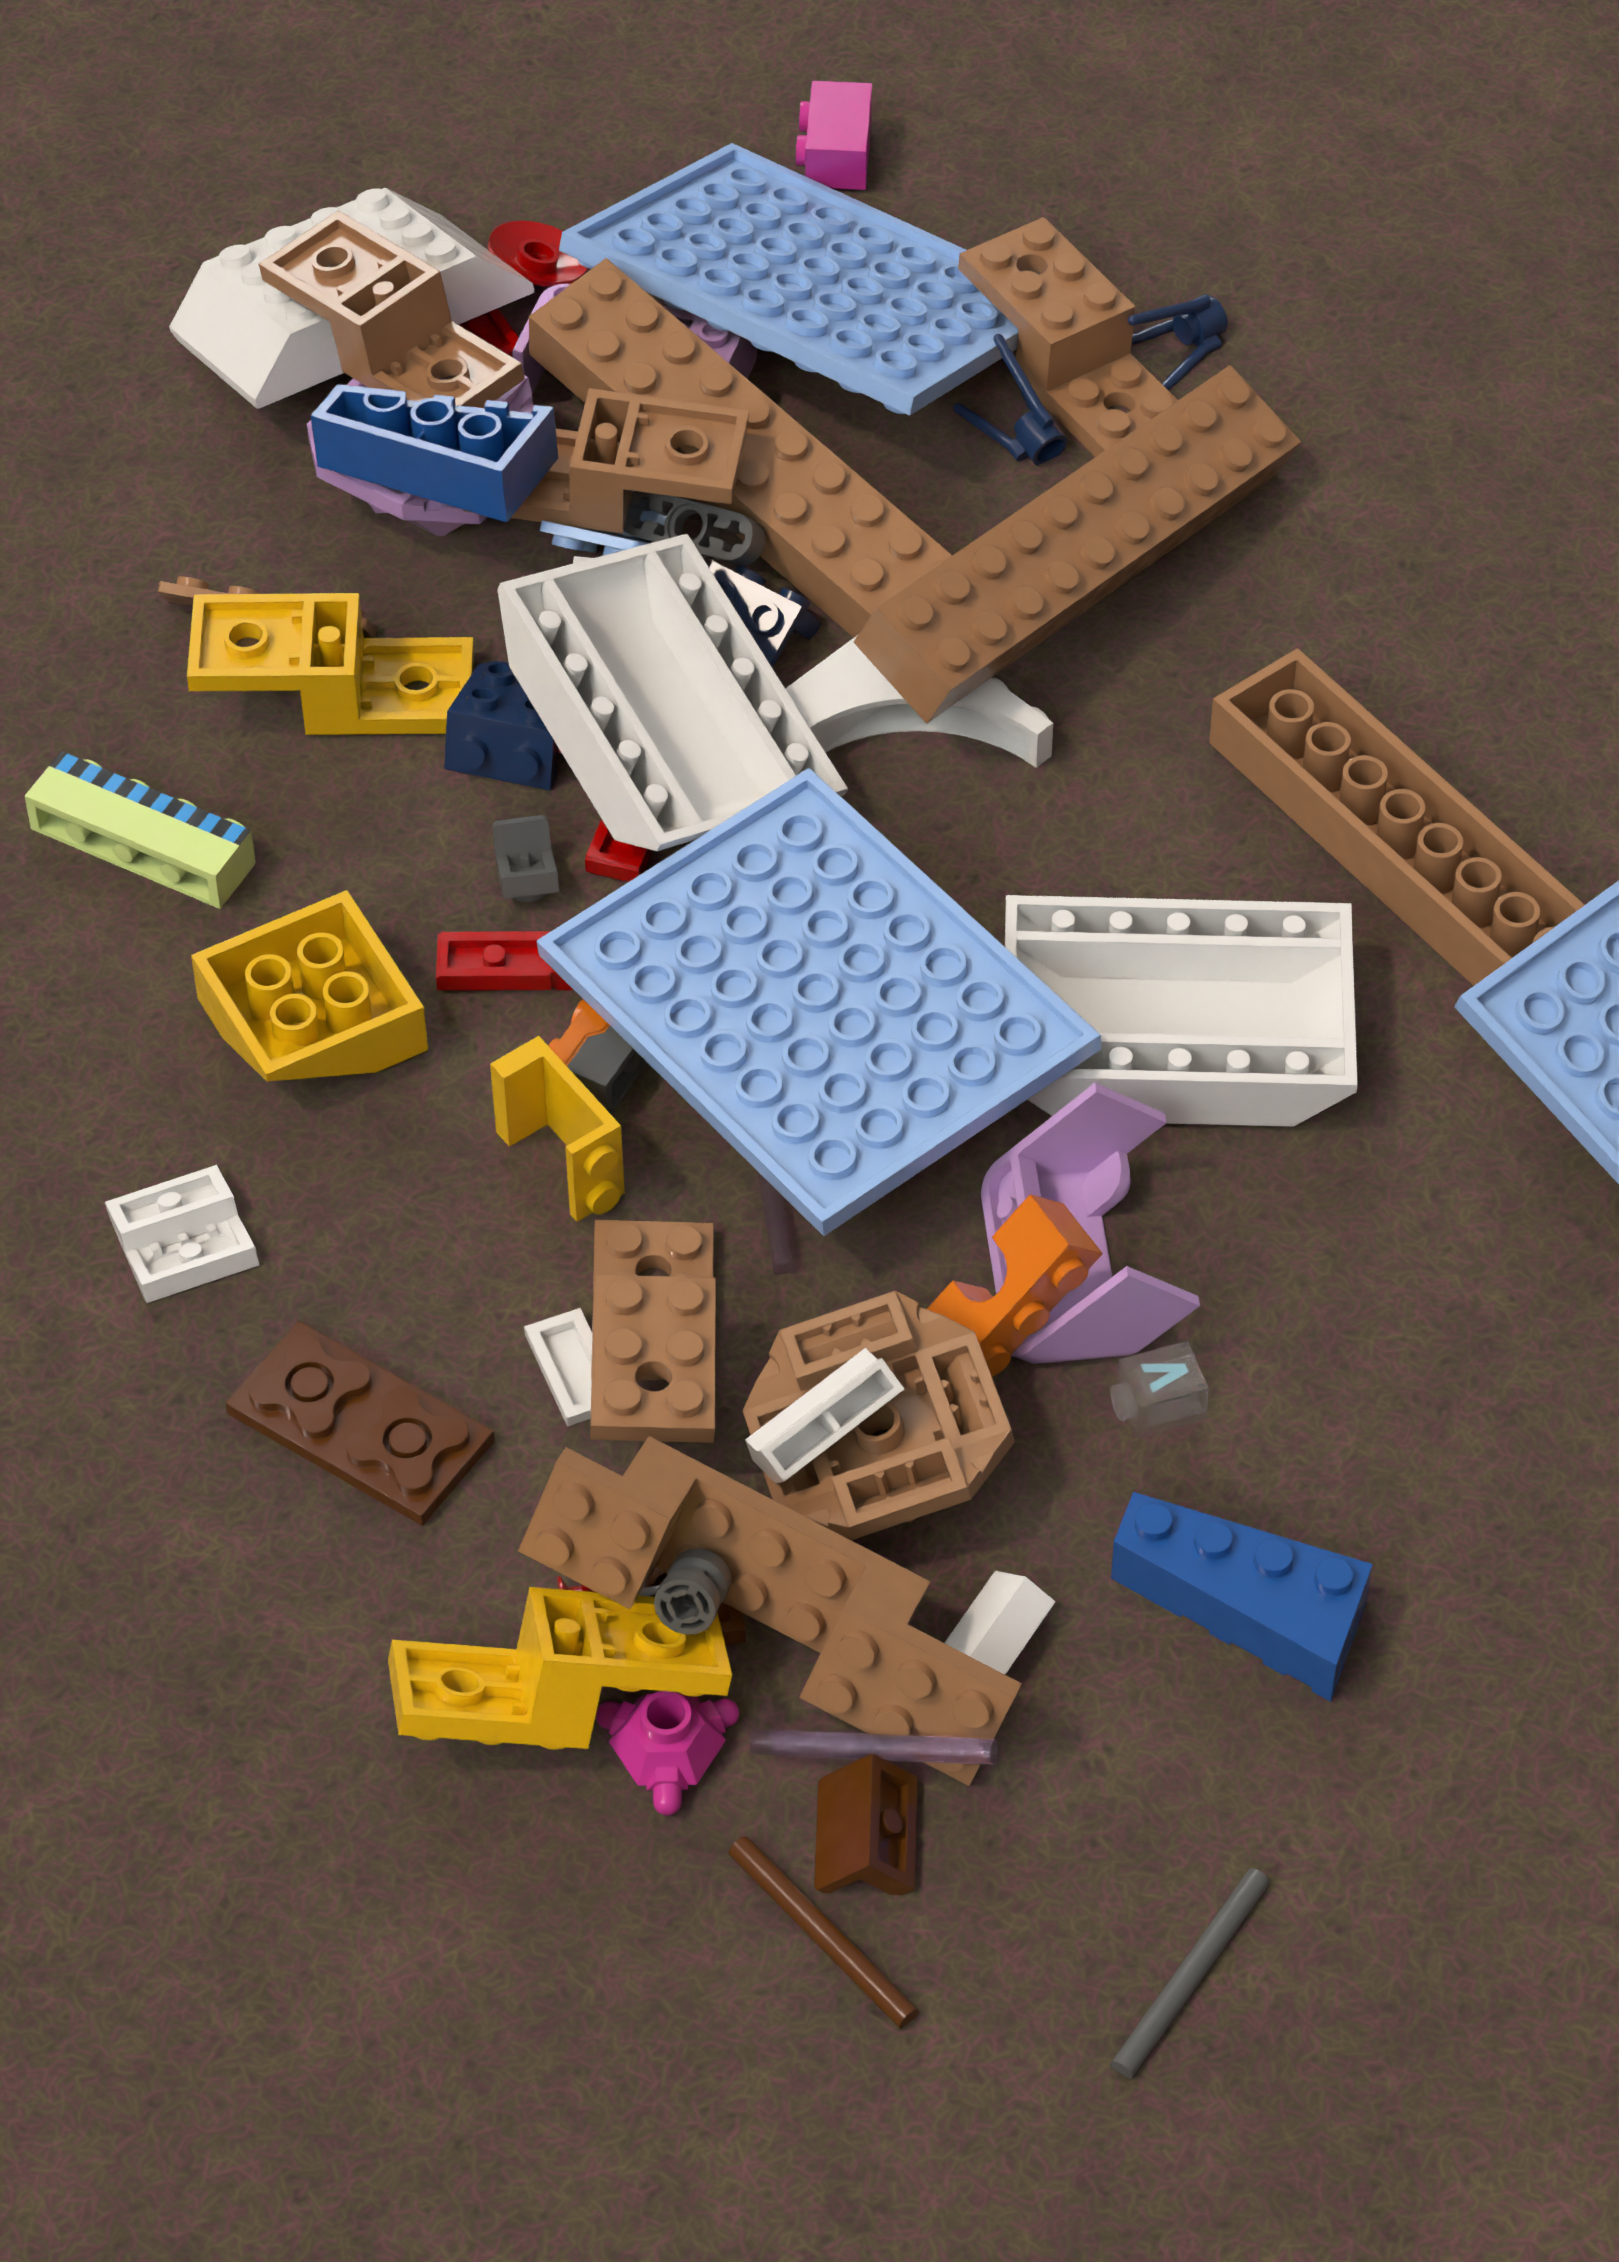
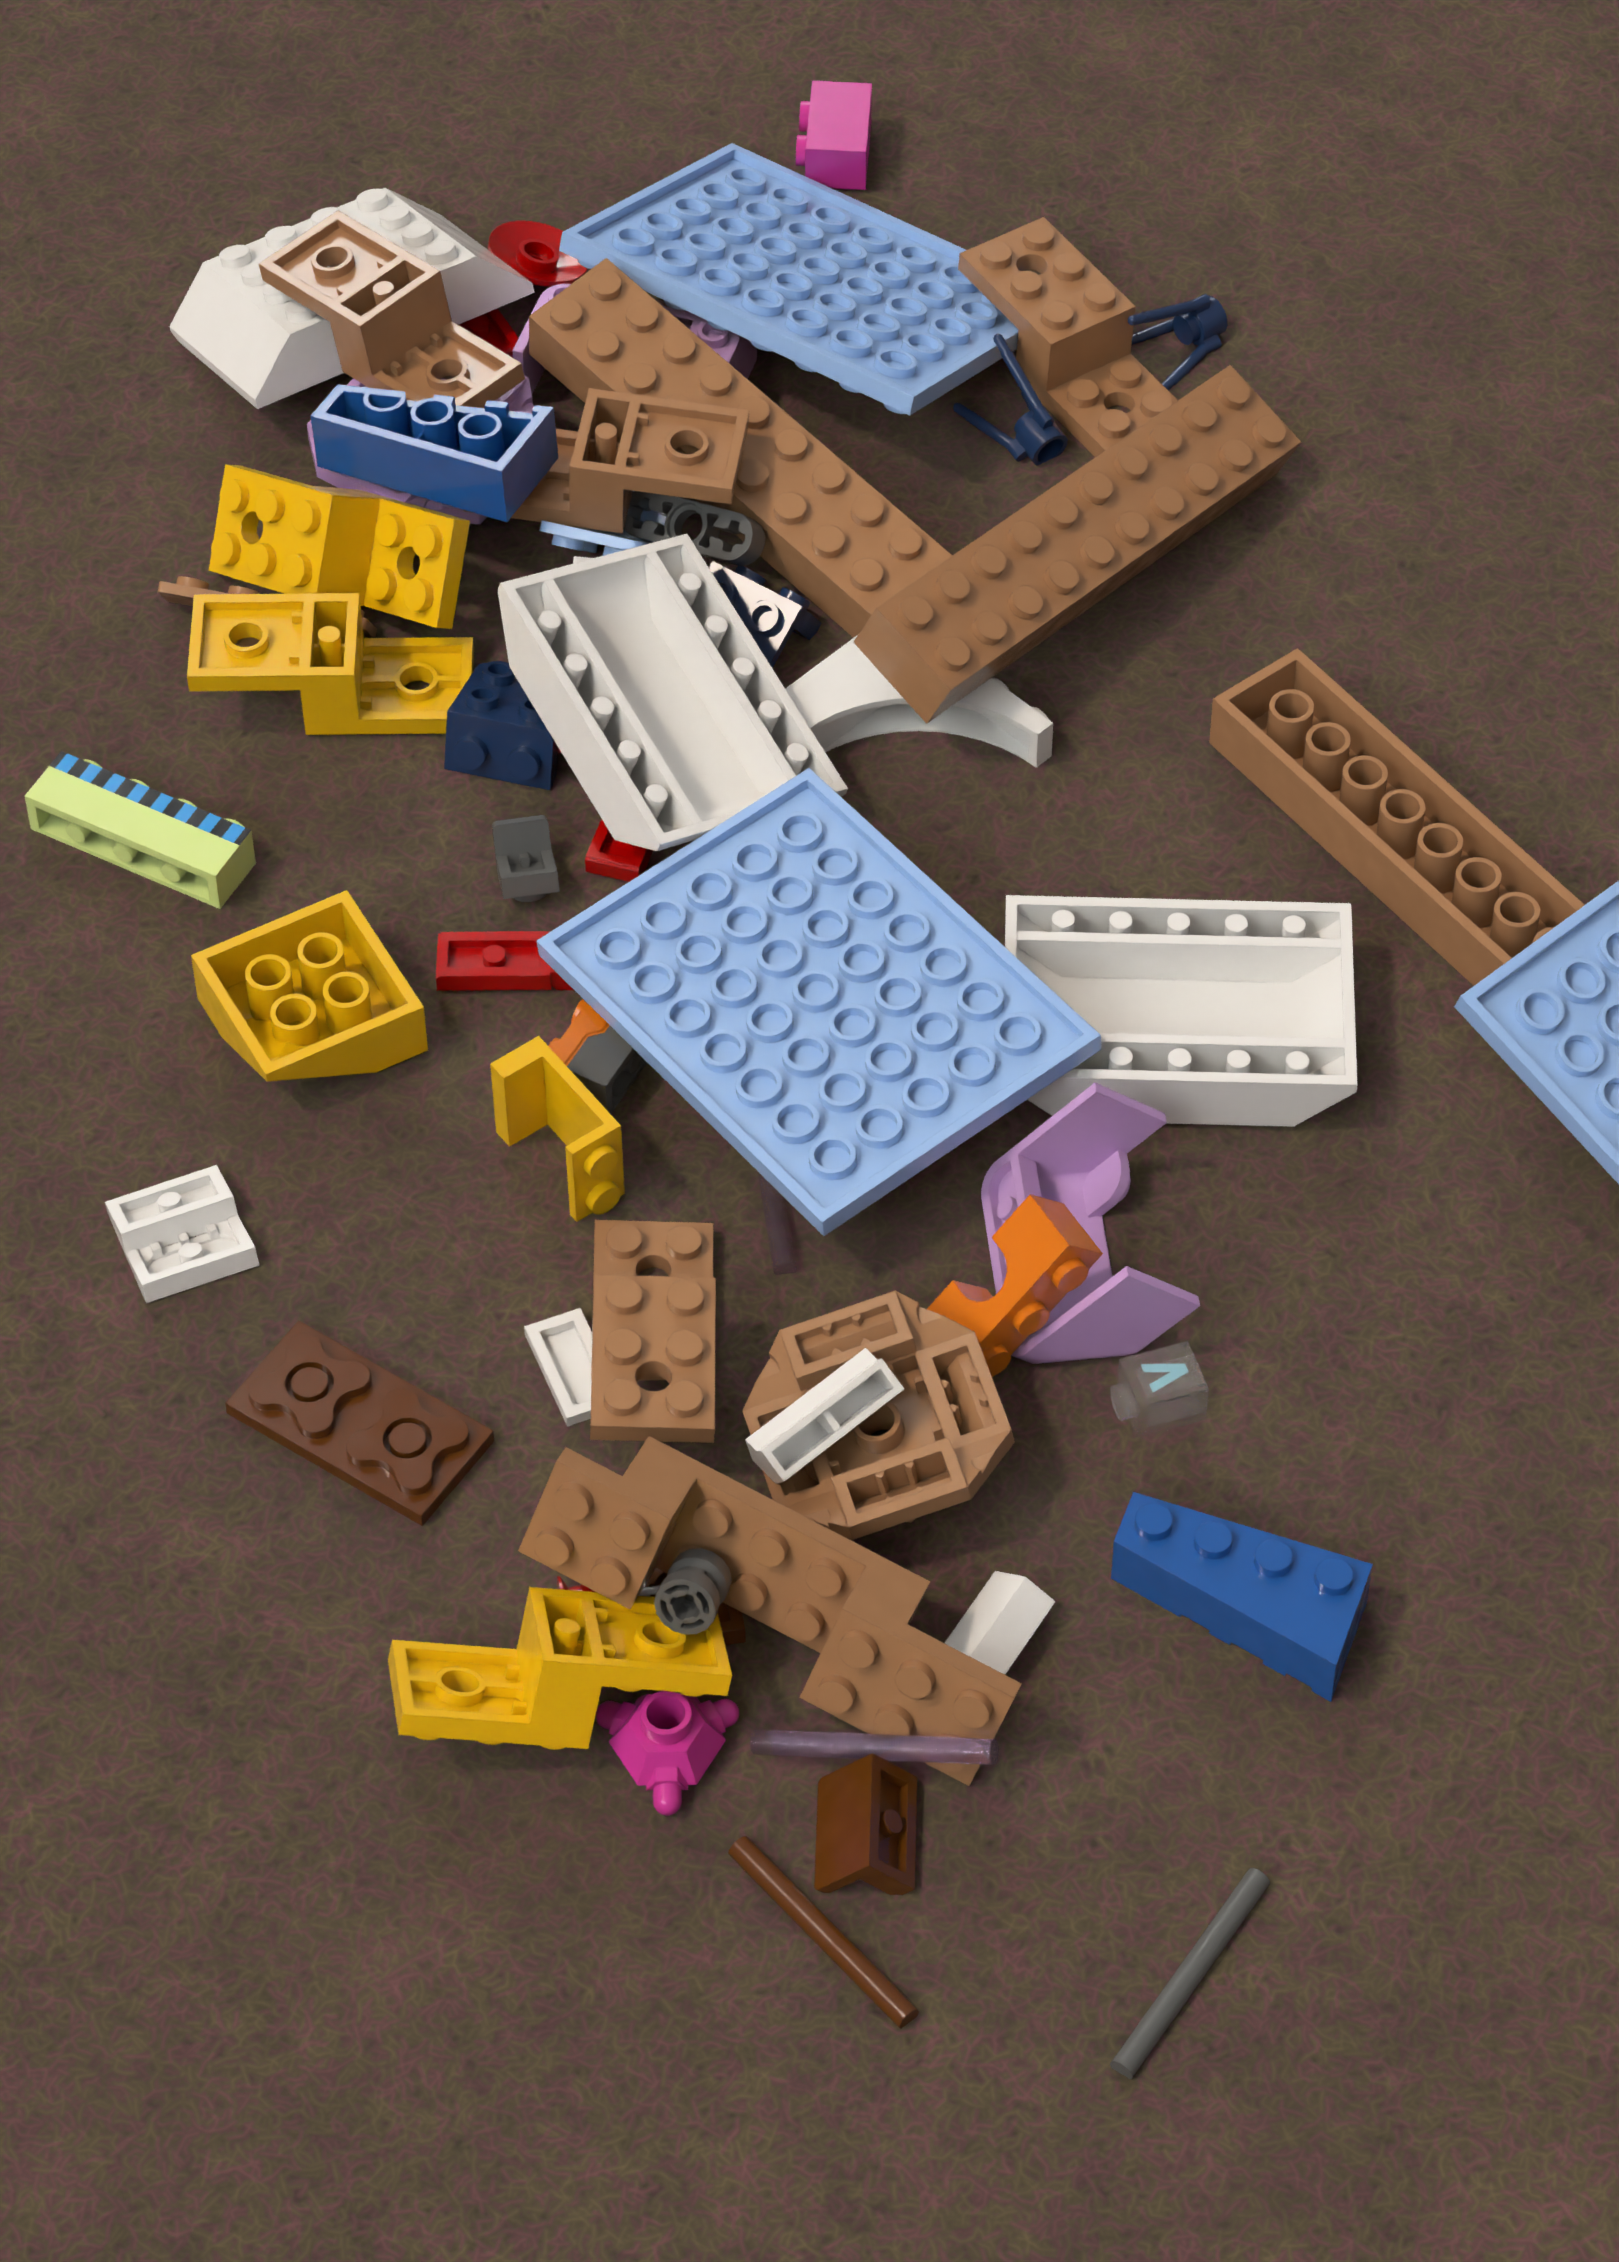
none -> yellow bracket [209,464,470,629]

